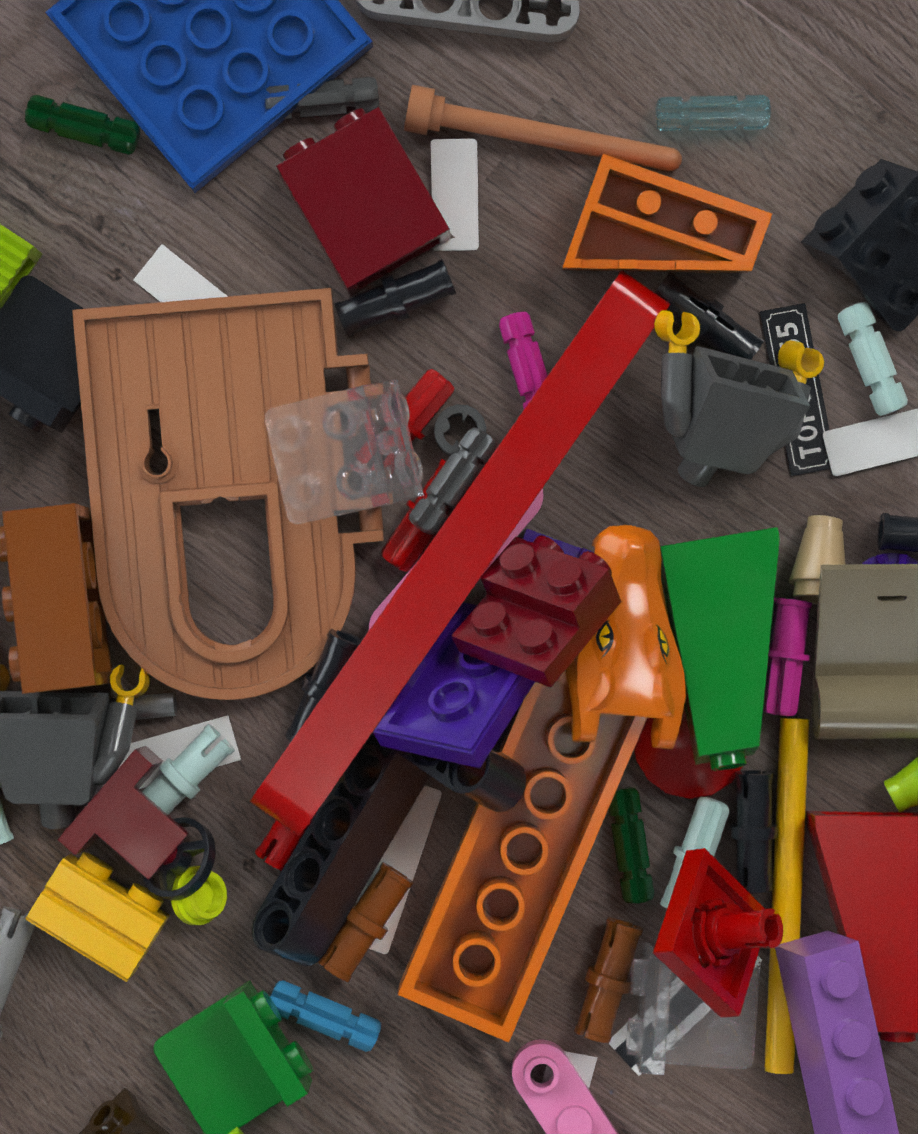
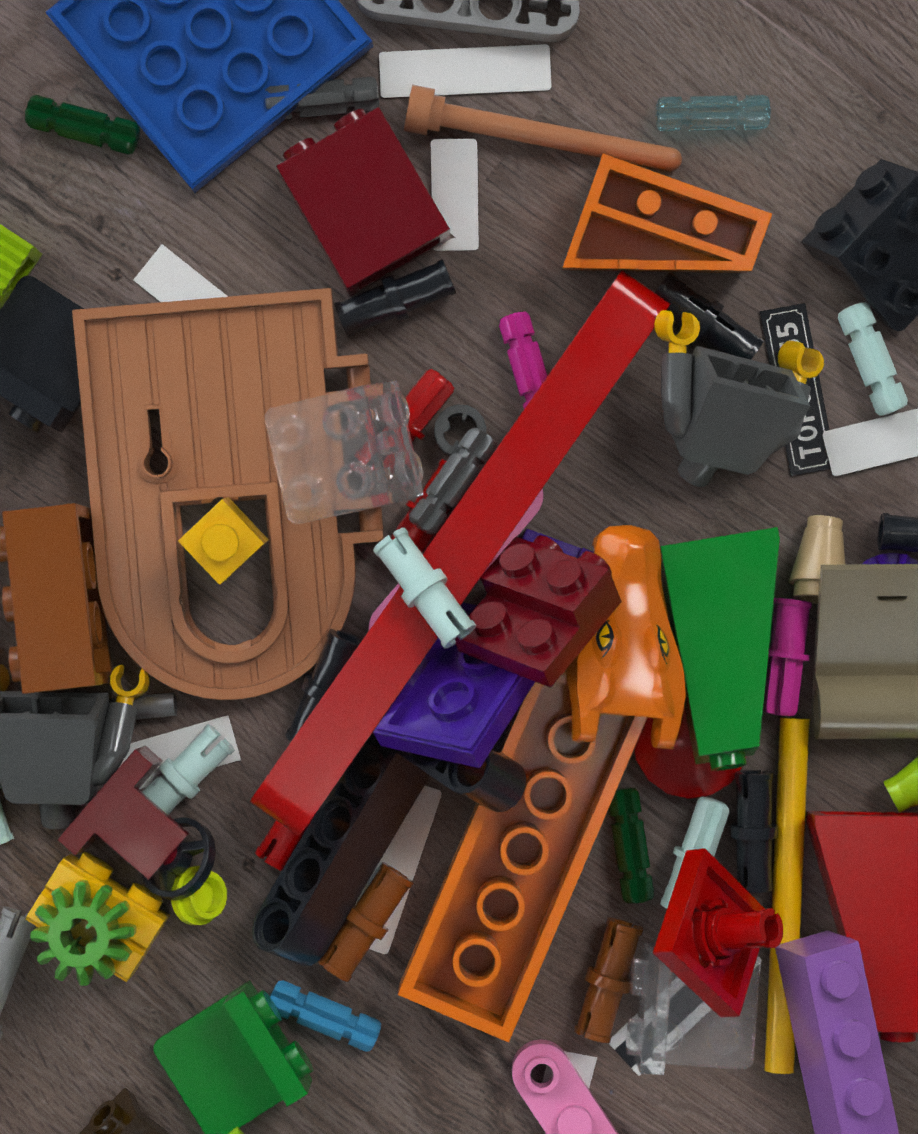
none -> bright green gear [30,880,136,986]
none -> yellow brick [178,497,269,585]
none -> light aqua pin [373,528,476,649]
none -> white sticker [379,44,551,98]

